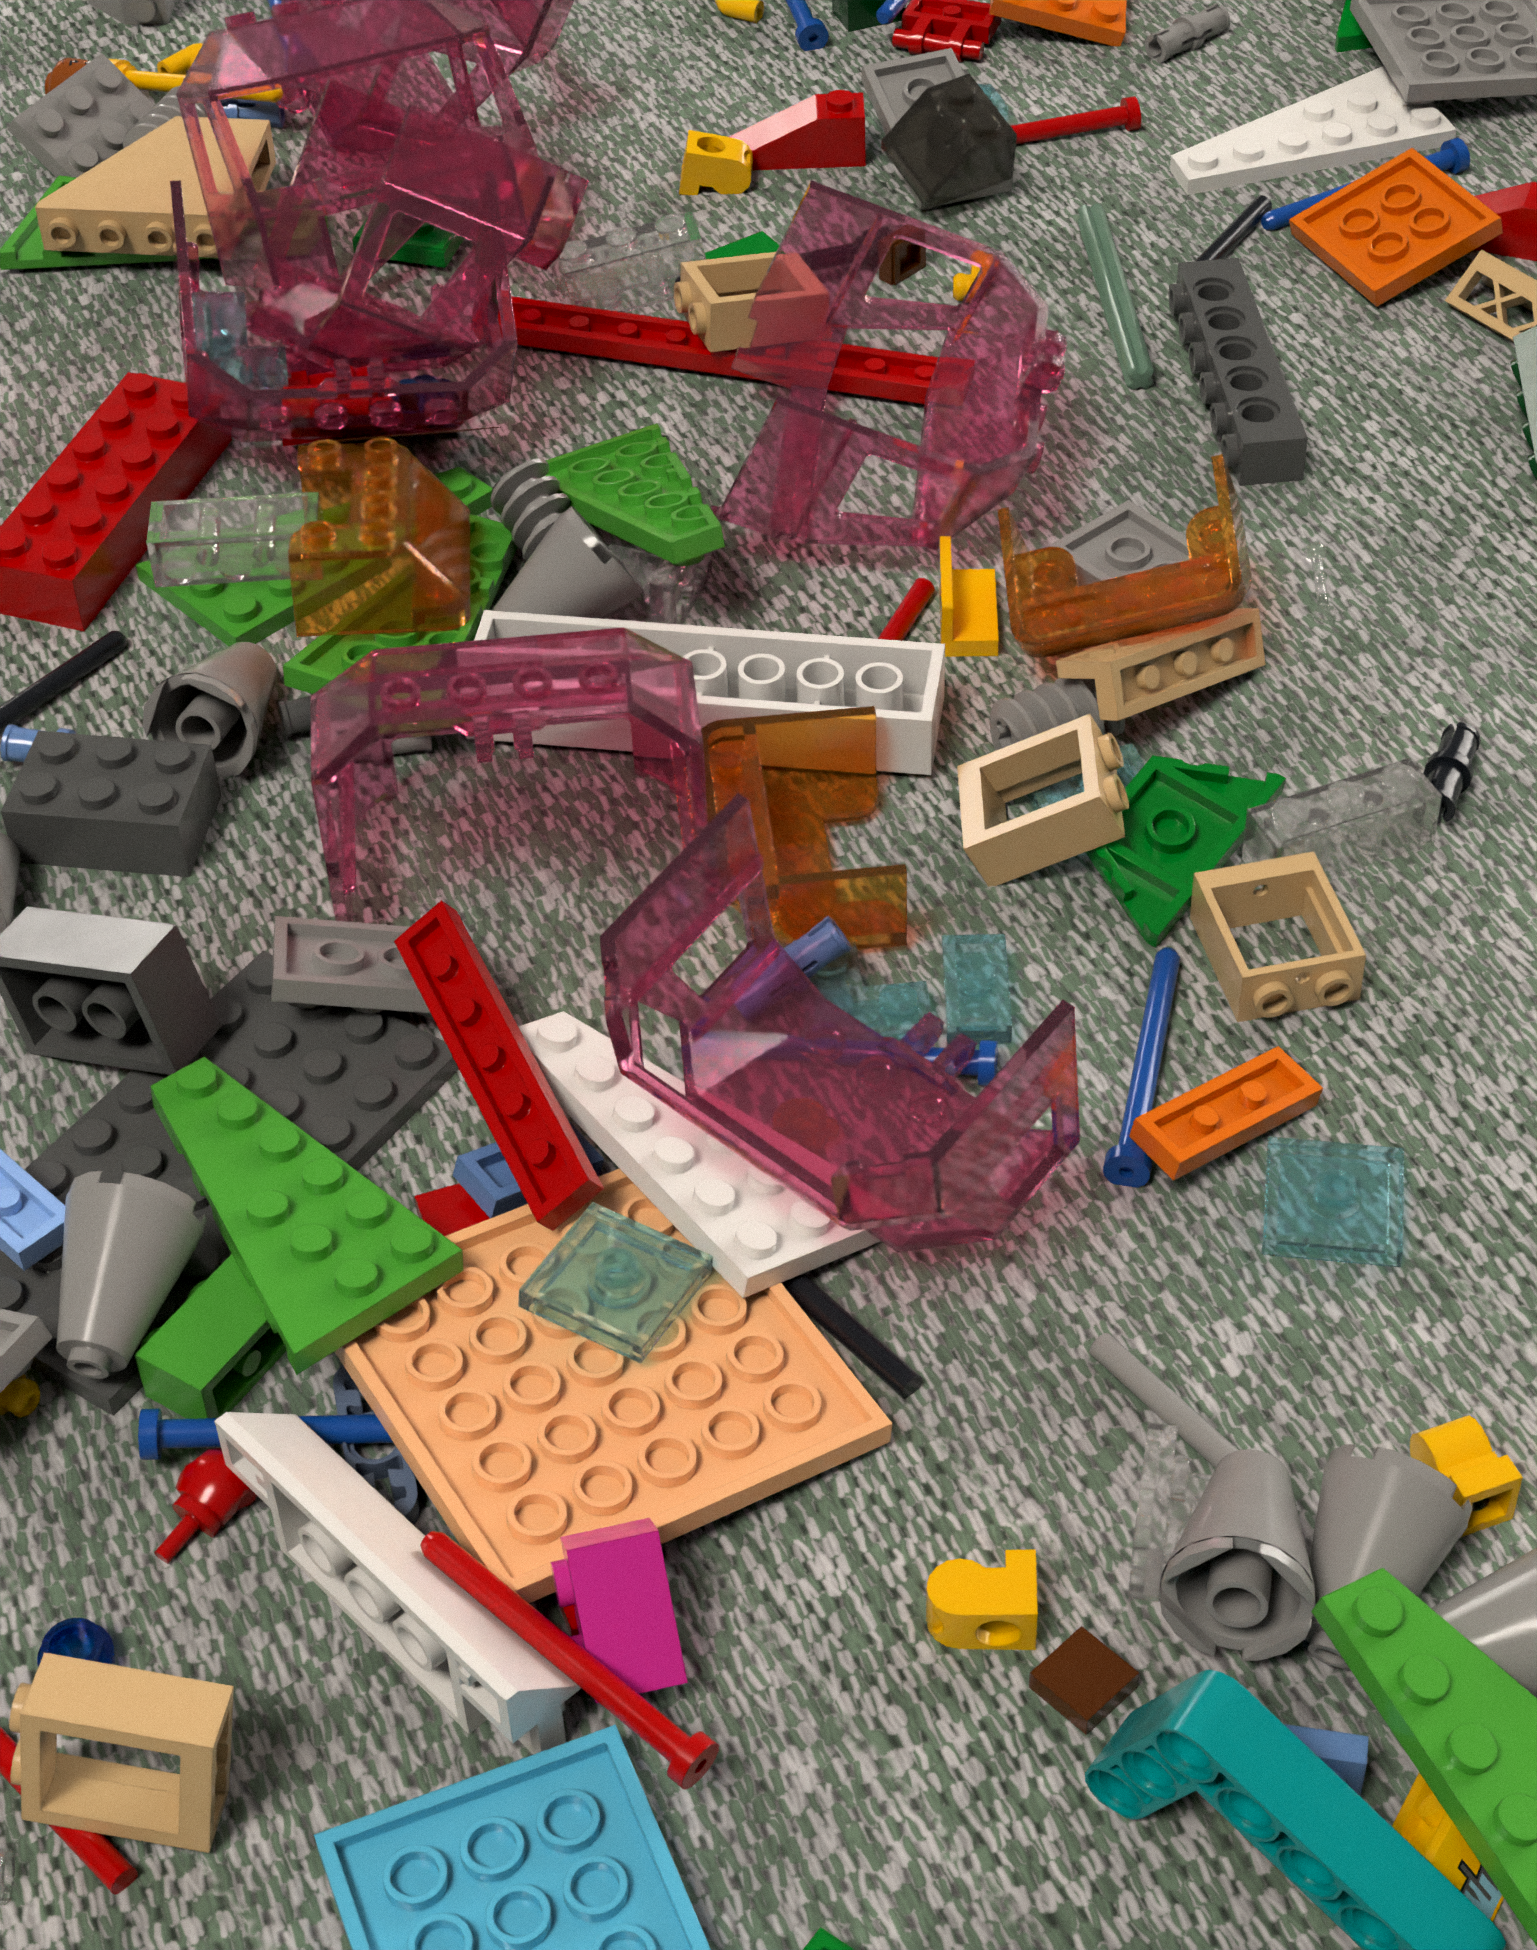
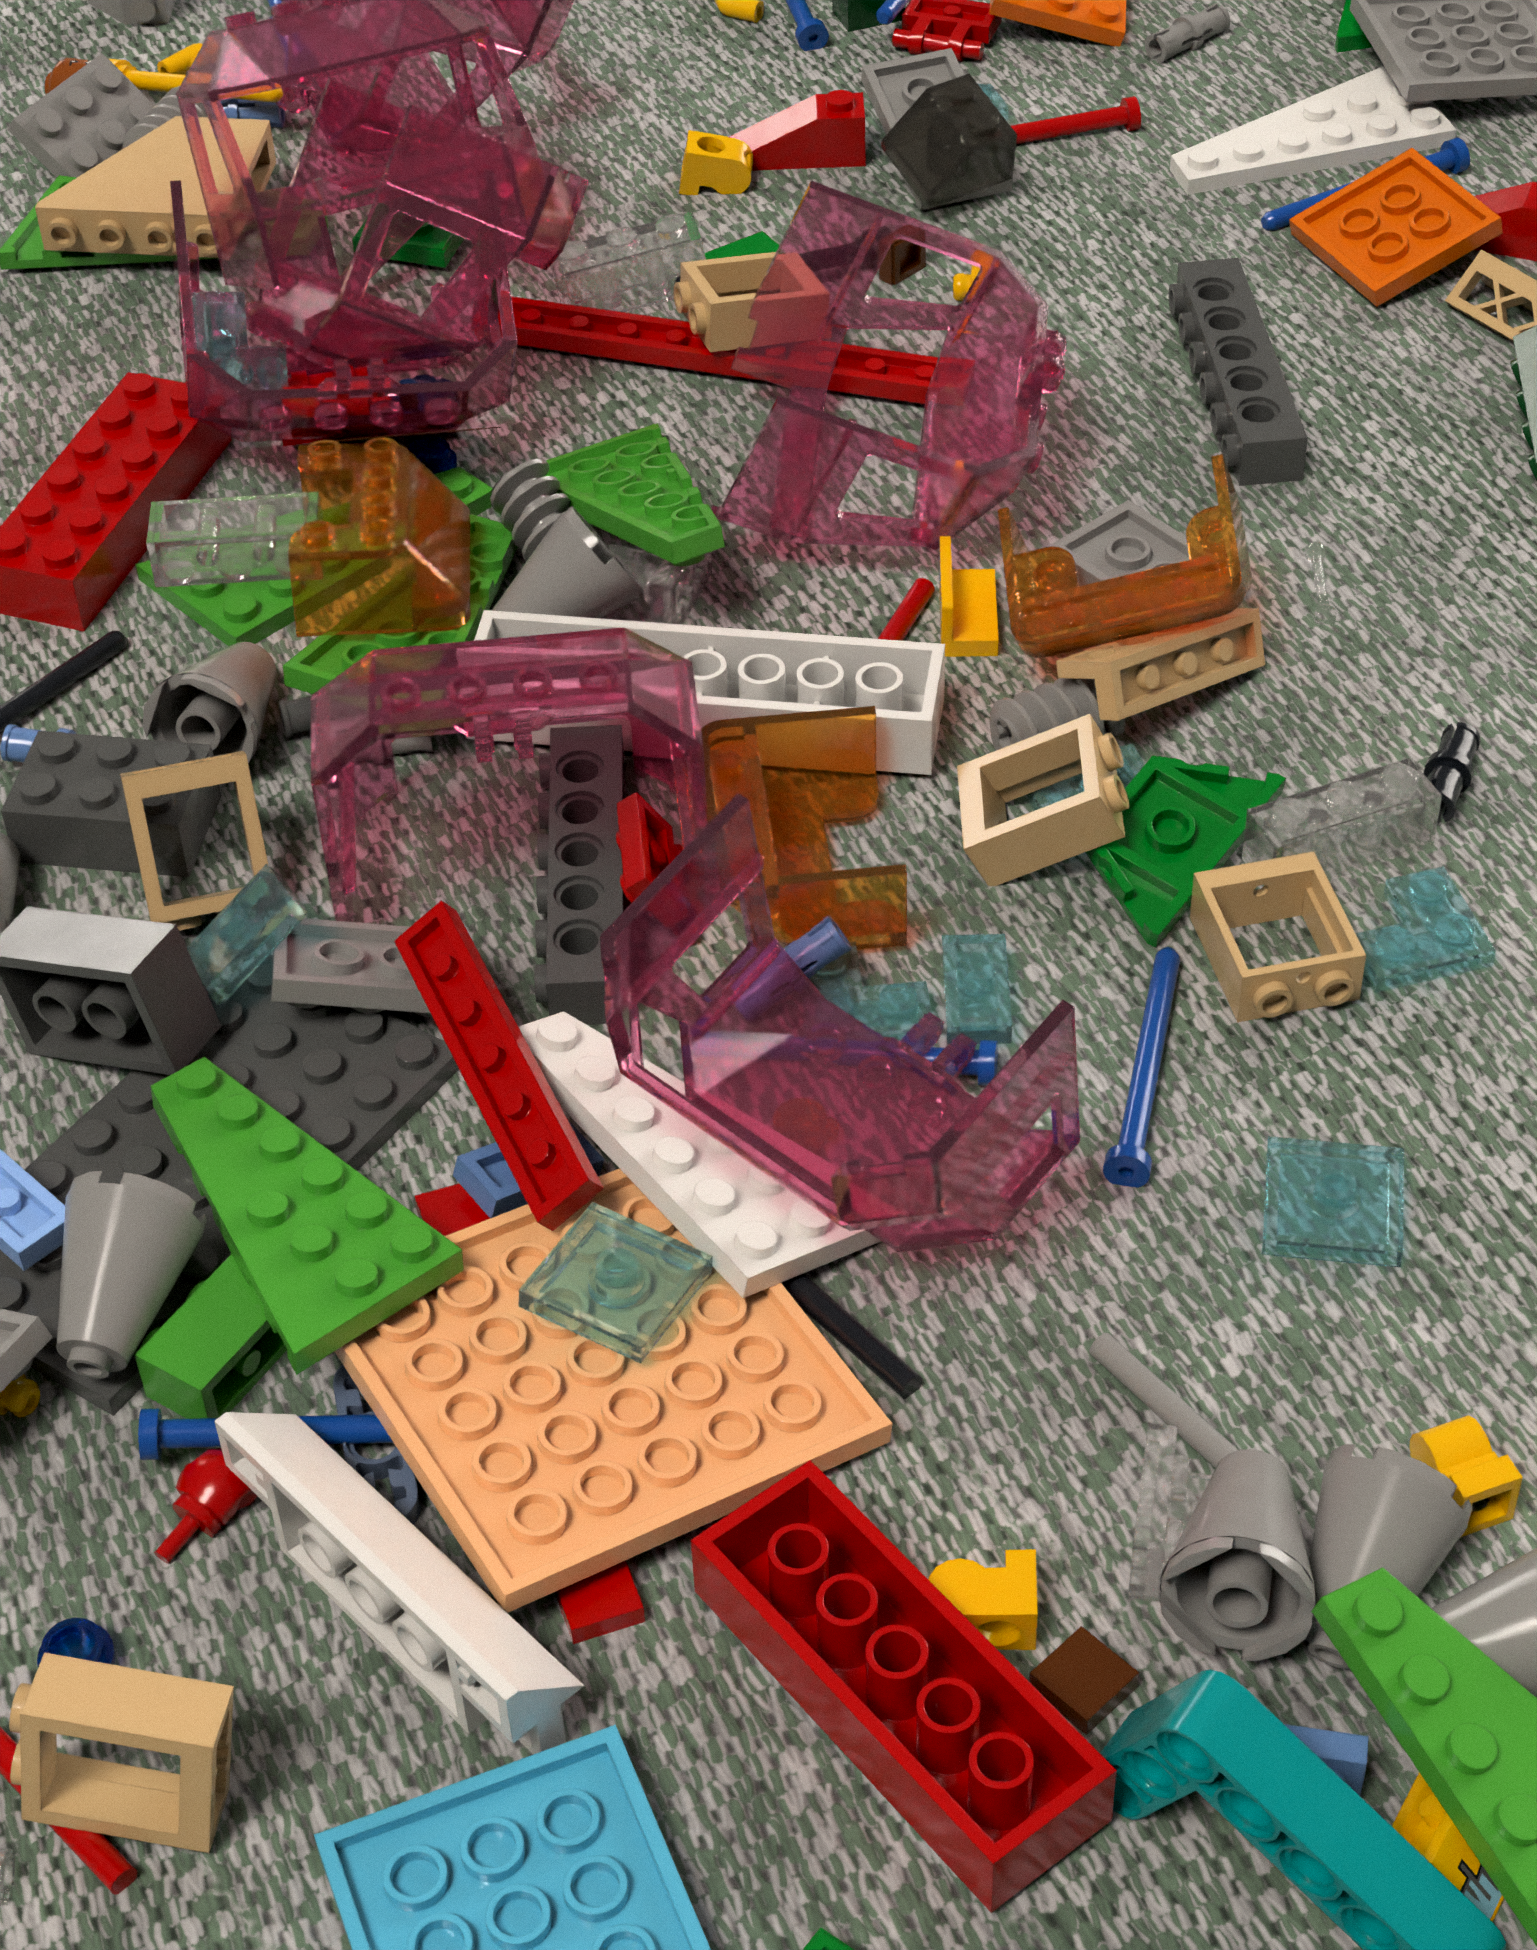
red bar [420,1531,719,1790] -> none
dark pink brick [551,1517,688,1703] -> none
sand green axle [1077,203,1154,390] -> none
orange plate [1129,1046,1323,1181] -> none
black bar [1195,195,1272,261] -> none
none -> tan window [120,751,276,931]
none -> clear light blue plate [187,863,308,1005]
none -> clear blue plate [404,437,457,480]
none -> dark grey brick [534,725,627,1025]
none -> red plate [616,792,701,947]
none -> red brick [691,1460,1117,1913]
none -> clear light blue plate [1355,866,1496,993]

